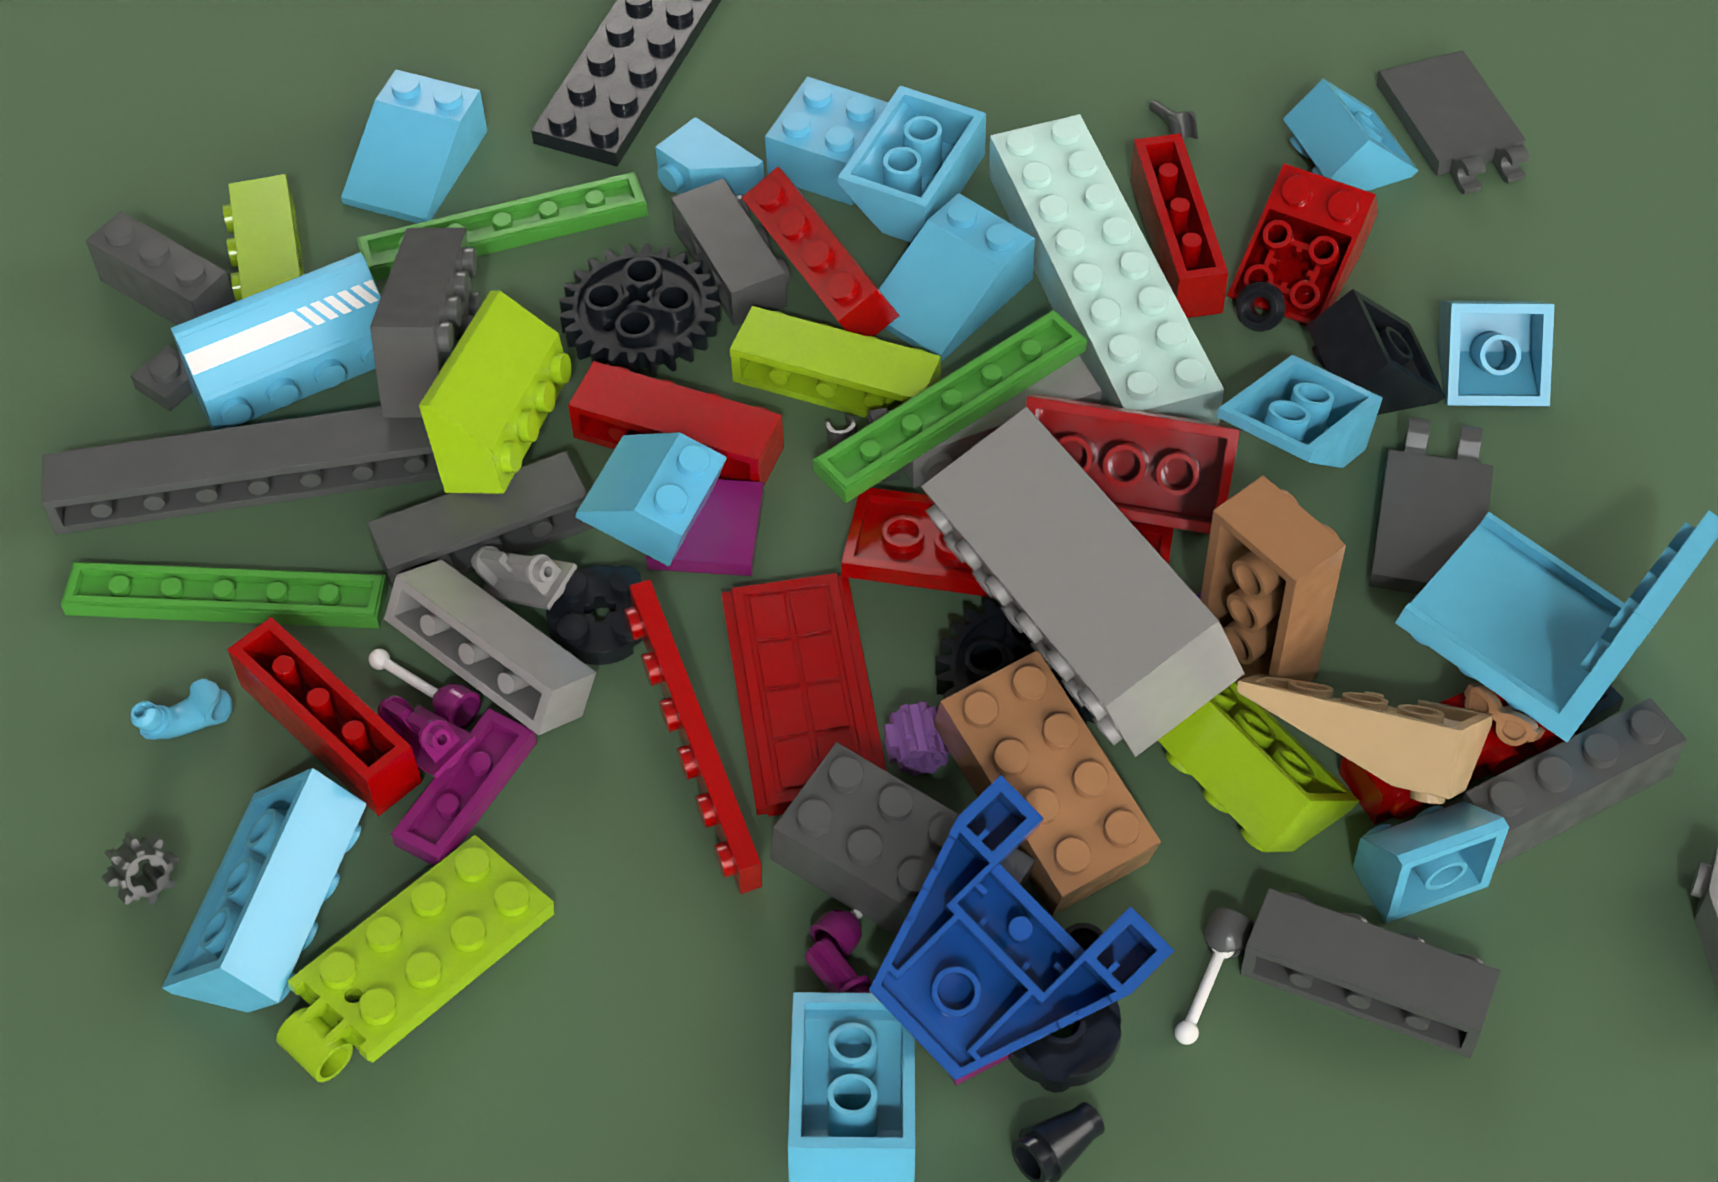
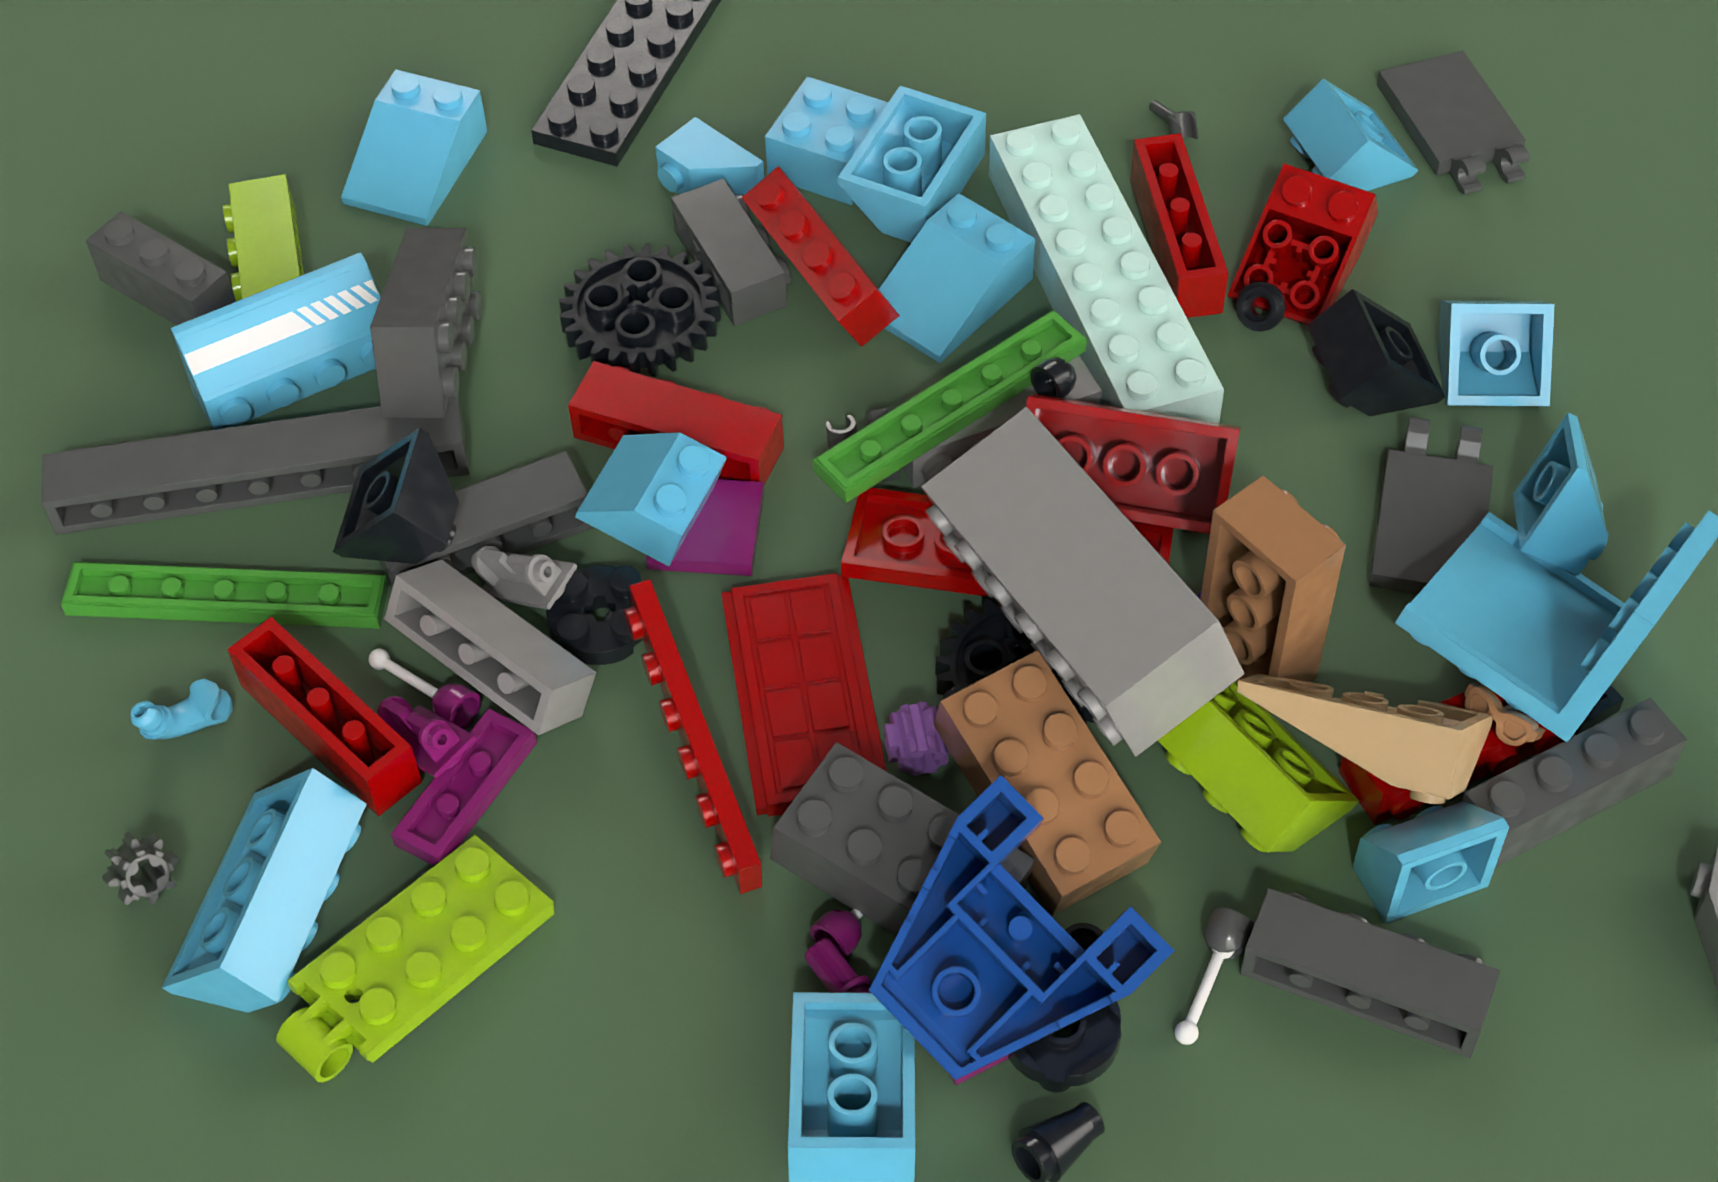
dark grey plate [131,346,193,411] -> none
bright green tile [356,171,648,282] -> none
lime slope [419,290,571,494] -> none
lime brick [730,306,941,418] -> none
medium azure slope [1216,355,1383,468] -> none
none -> black slope [333,428,459,564]
none -> black hinge [1030,357,1077,398]
none -> medium azure slope [1513,413,1609,575]

